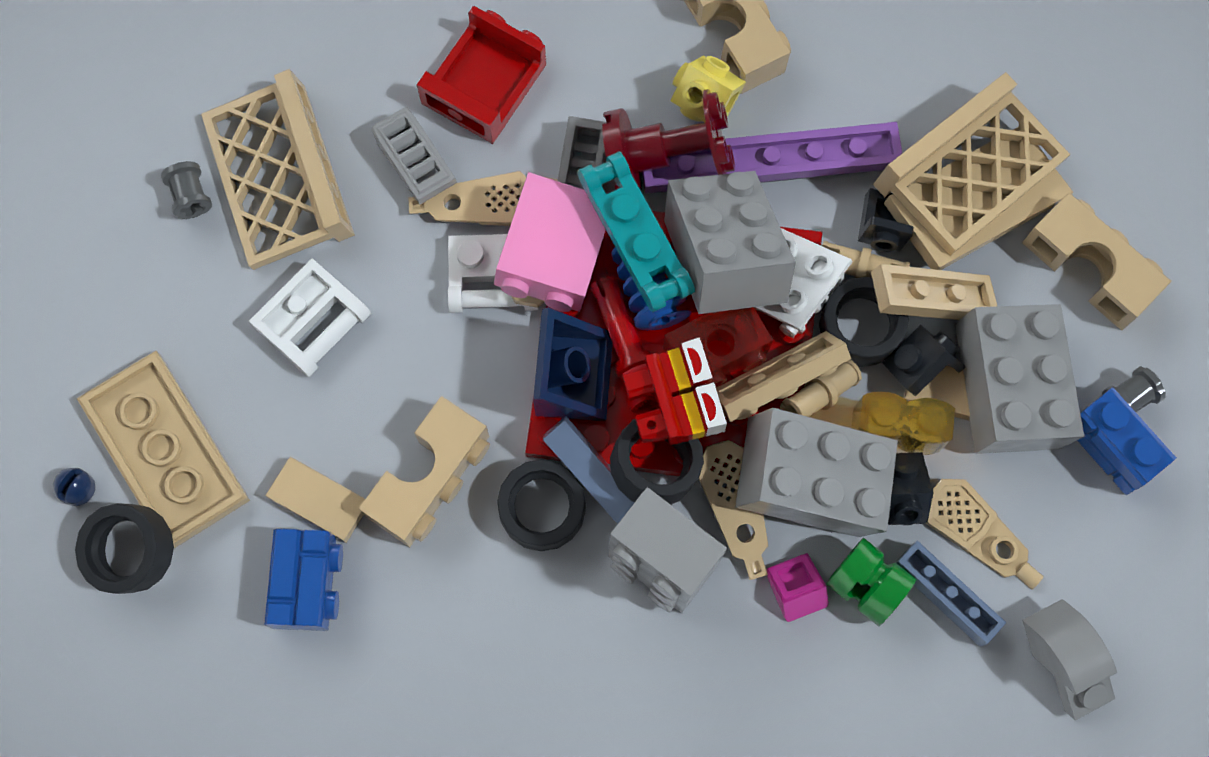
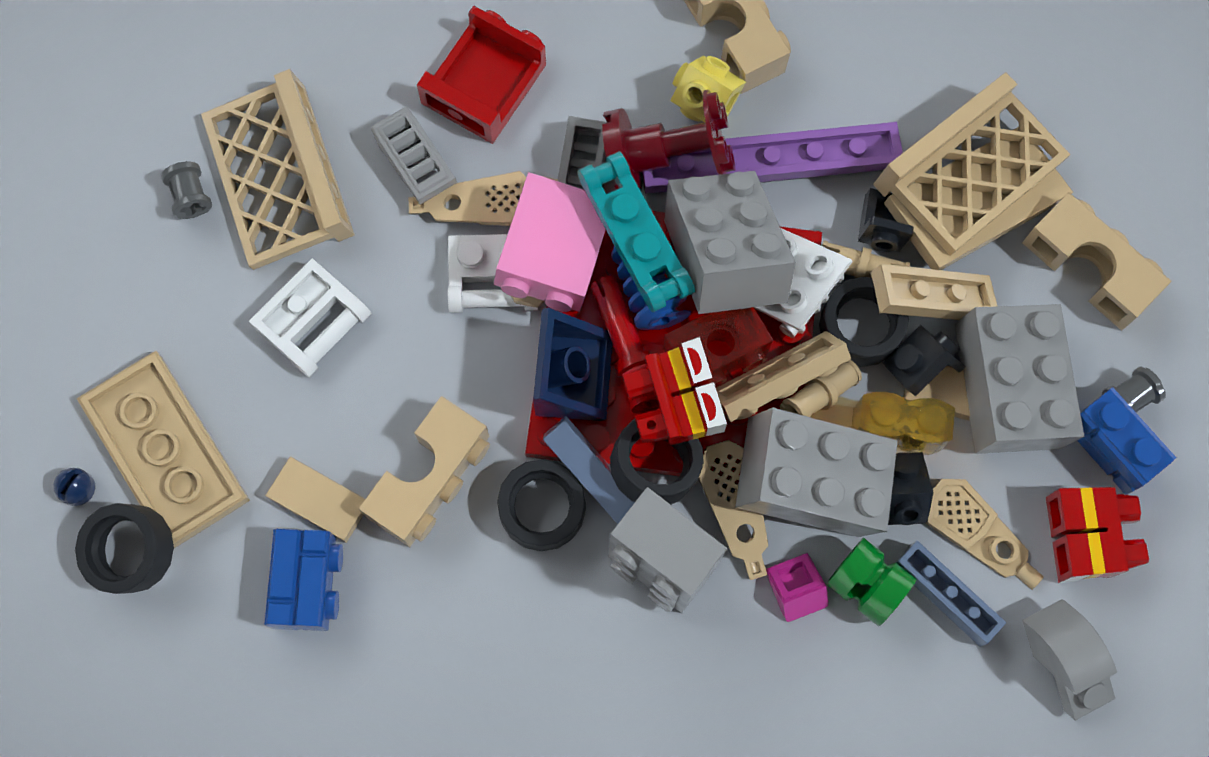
none -> red hips [1046,487,1149,583]

